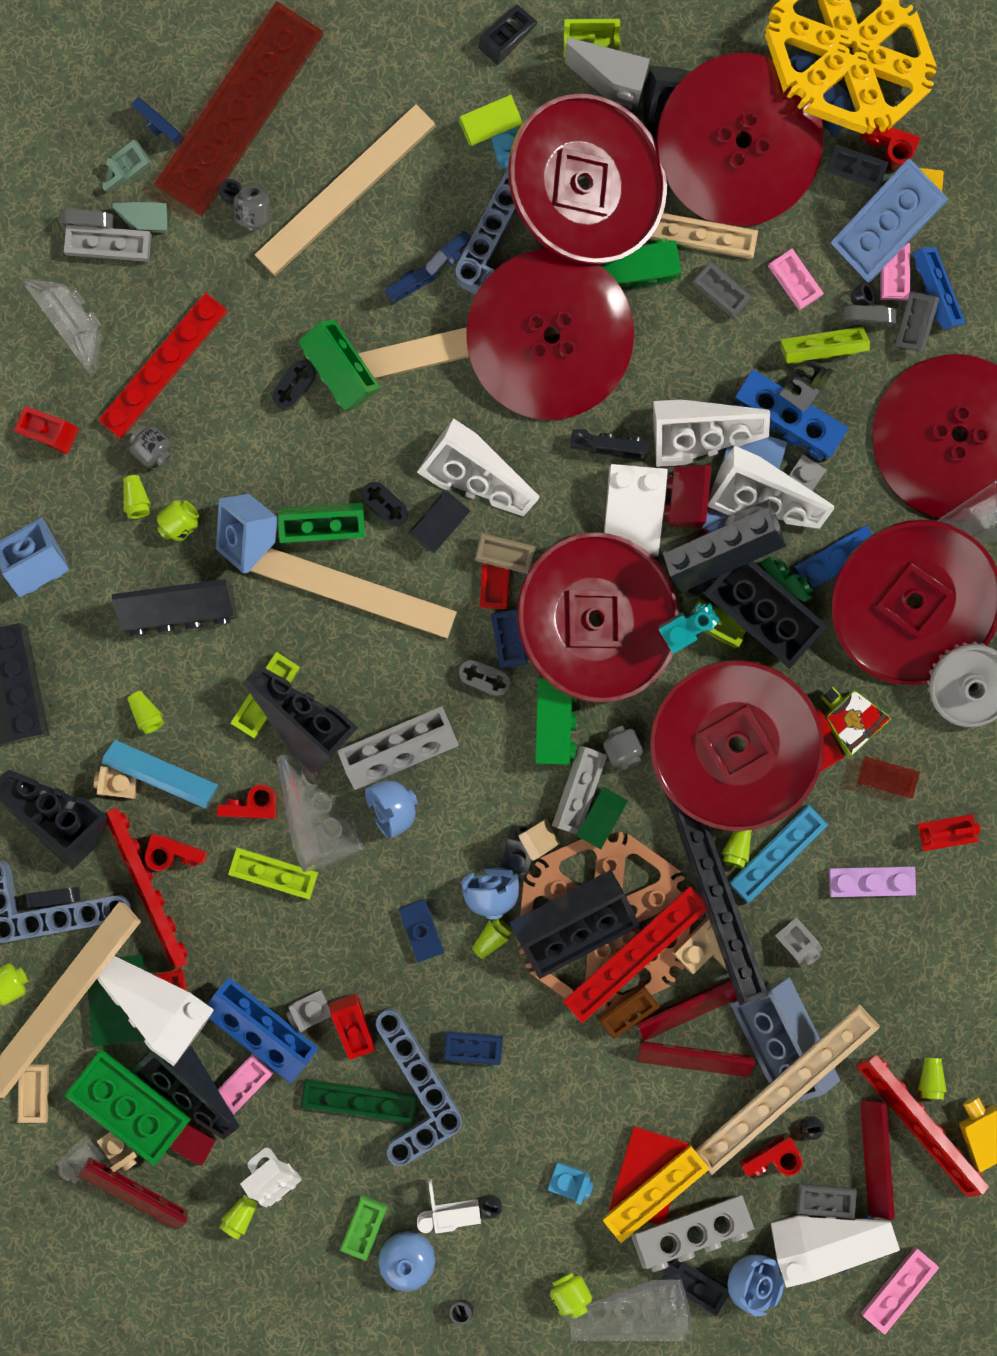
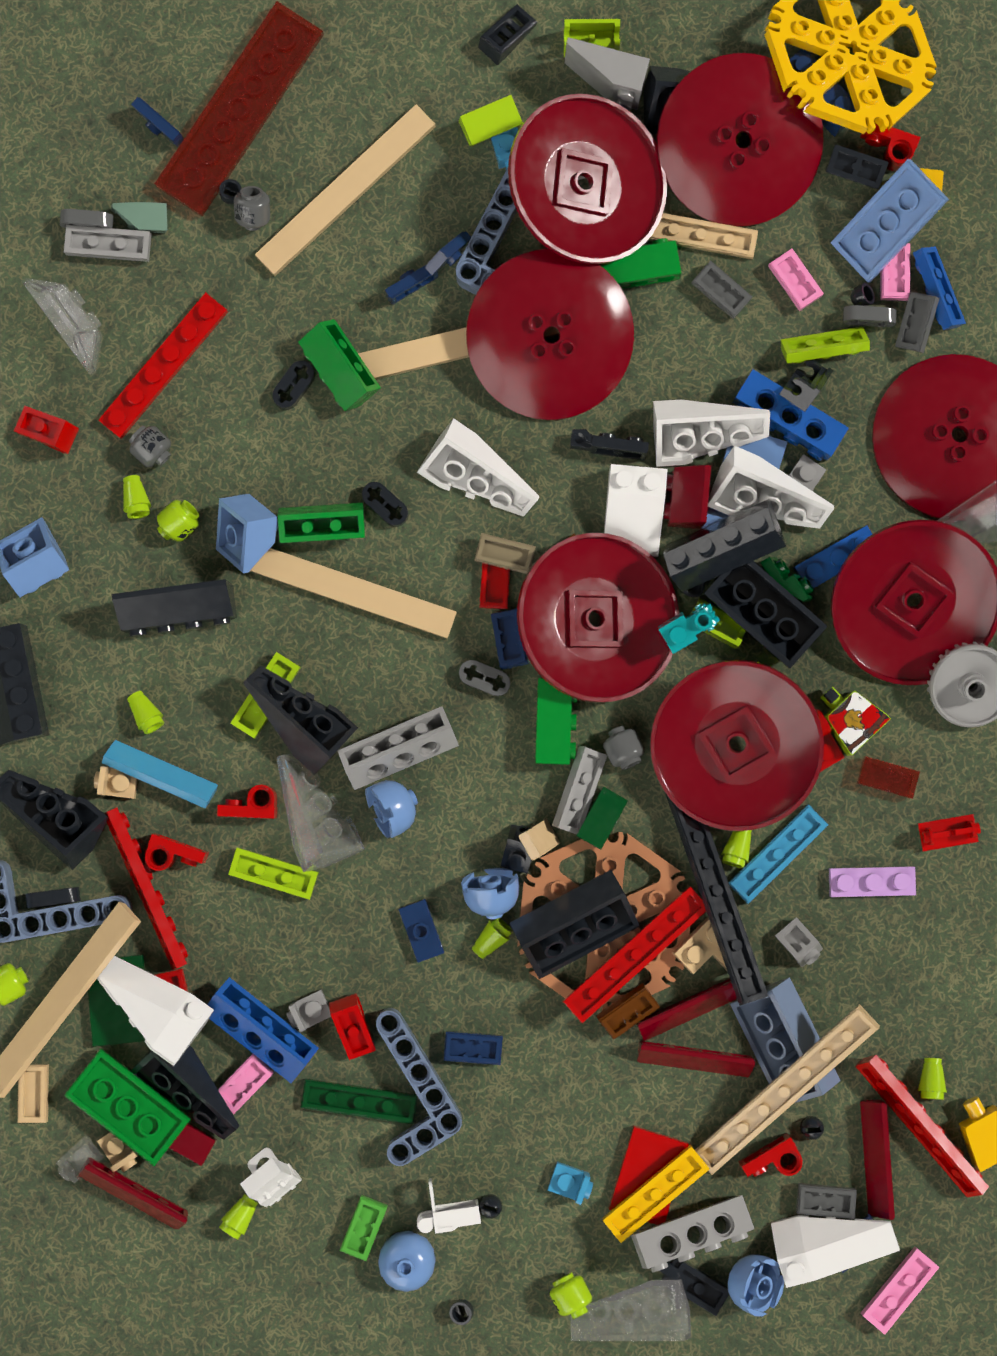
sand green slope [102,140,153,192] -> none
black hinge [408,491,470,554] -> none

